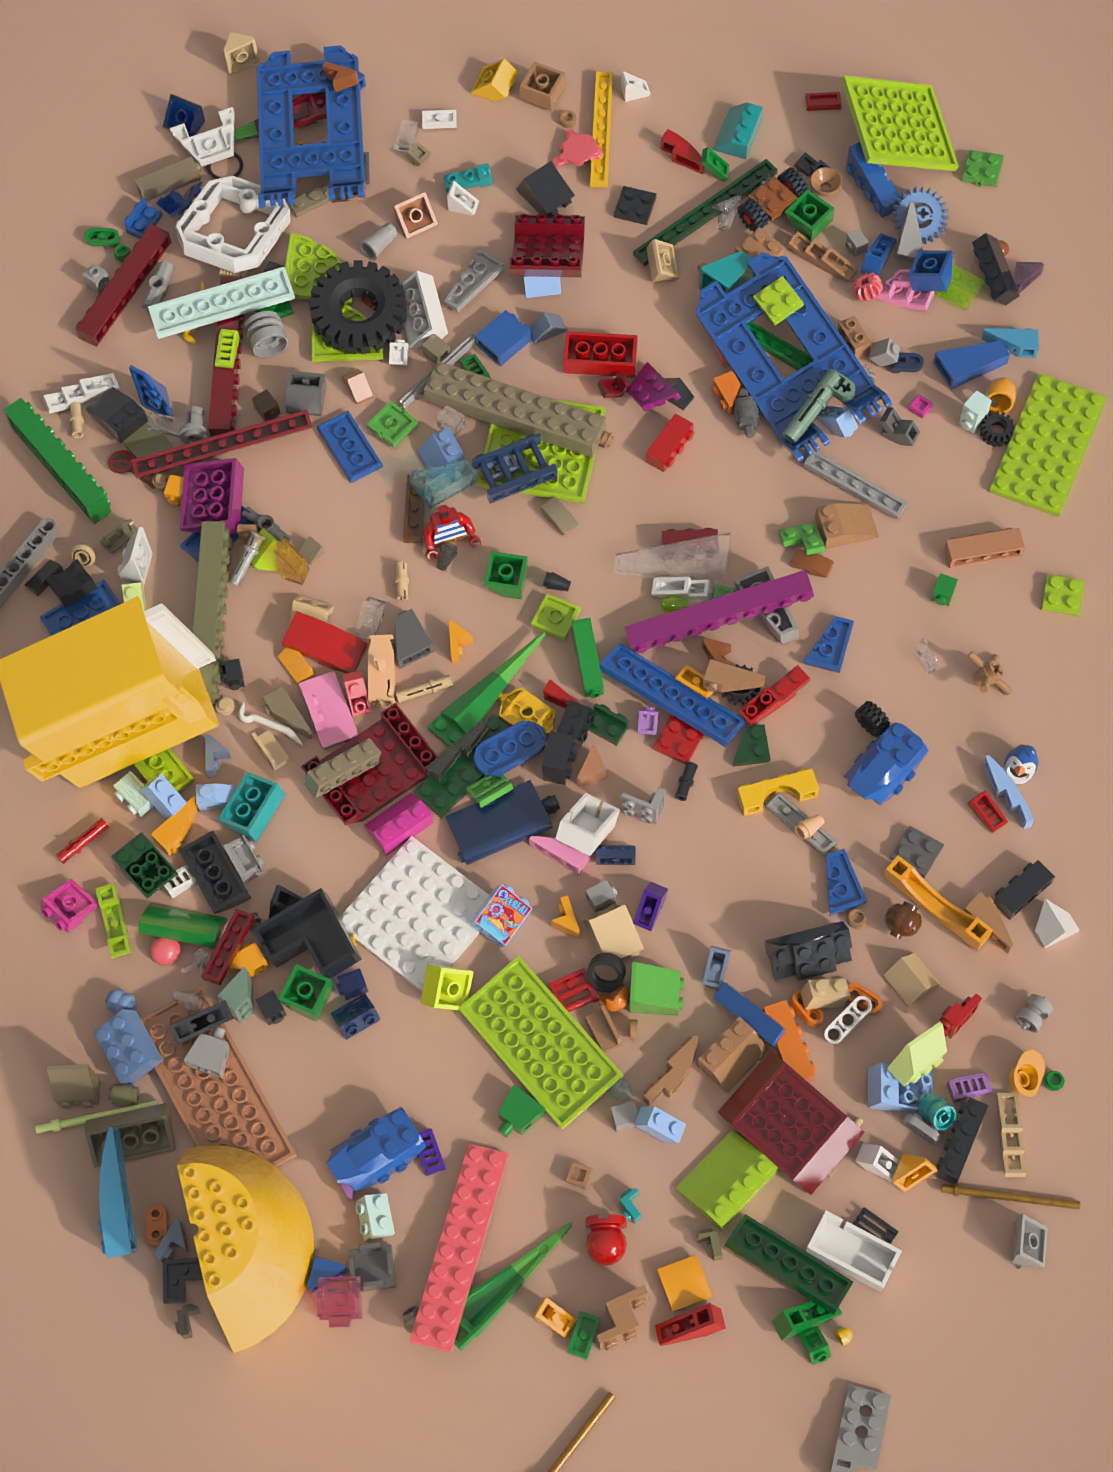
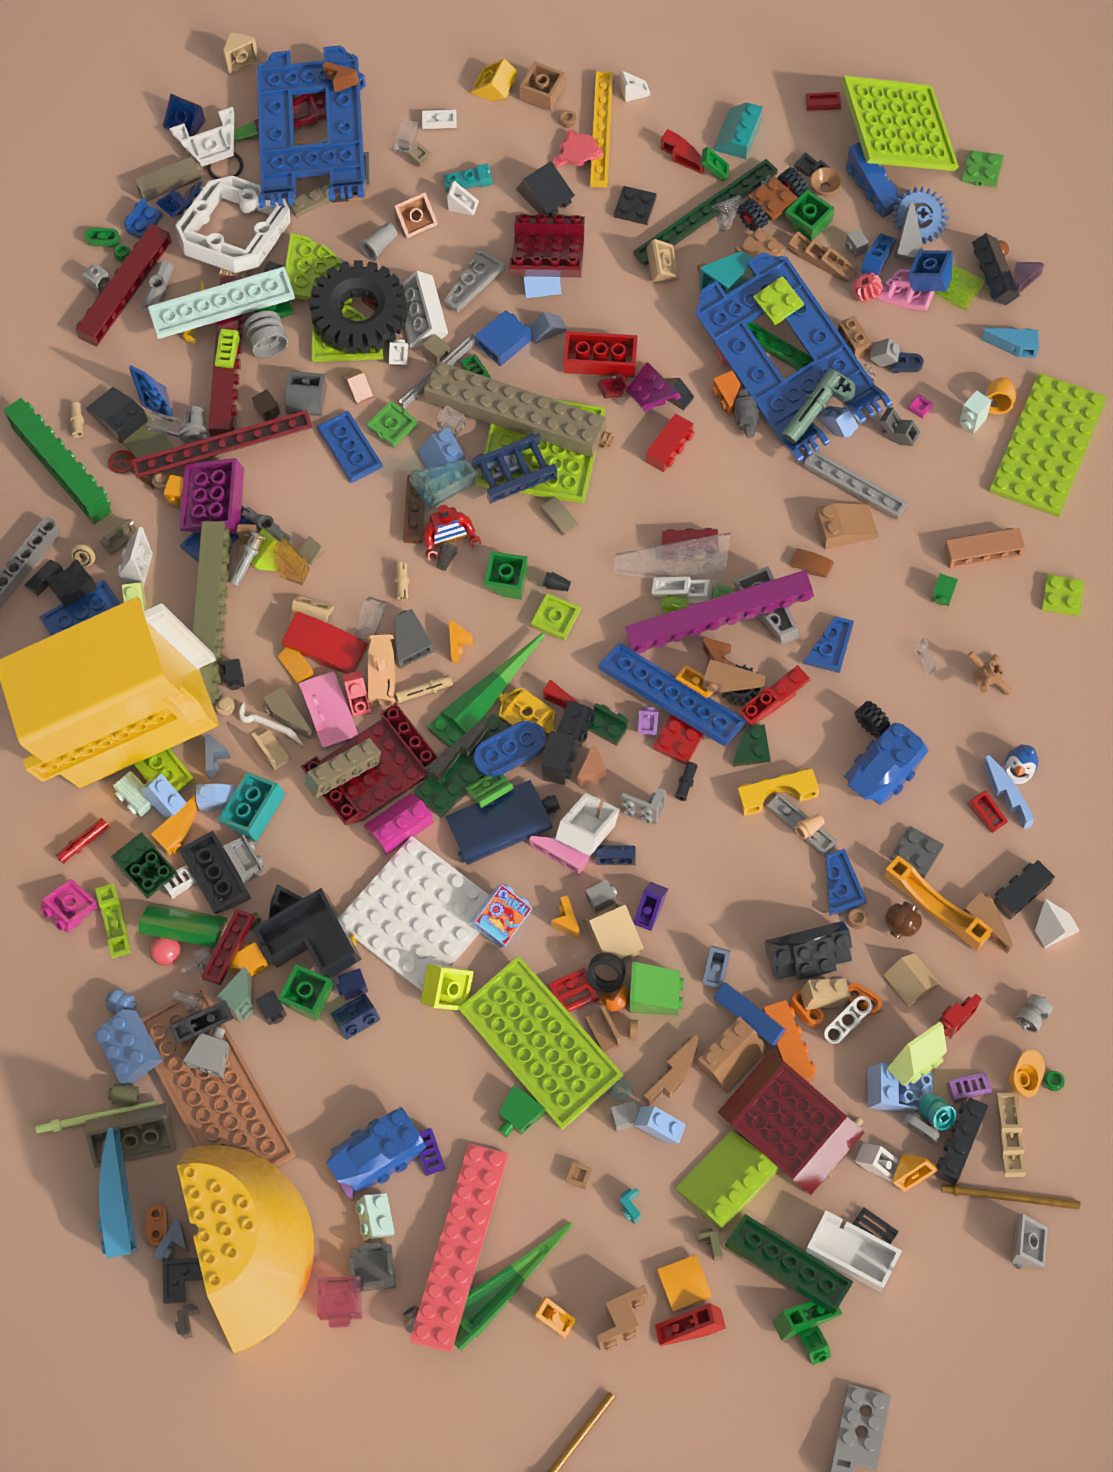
white slope [43,373,119,413] -> none
dark tan slope [47,1064,100,1109] -> none
blue slope [307,1257,348,1293] -> none
green plate [567,1311,601,1360] -> none
green slope [572,618,604,698] -> none
red tile [585,1214,627,1266] -> none
bright green plate [779,522,825,555] -> none
yellow hinge [834,1327,852,1346] -> none
blue slope [933,341,1010,390] -> none
black tyre [980,411,1015,447] -> none

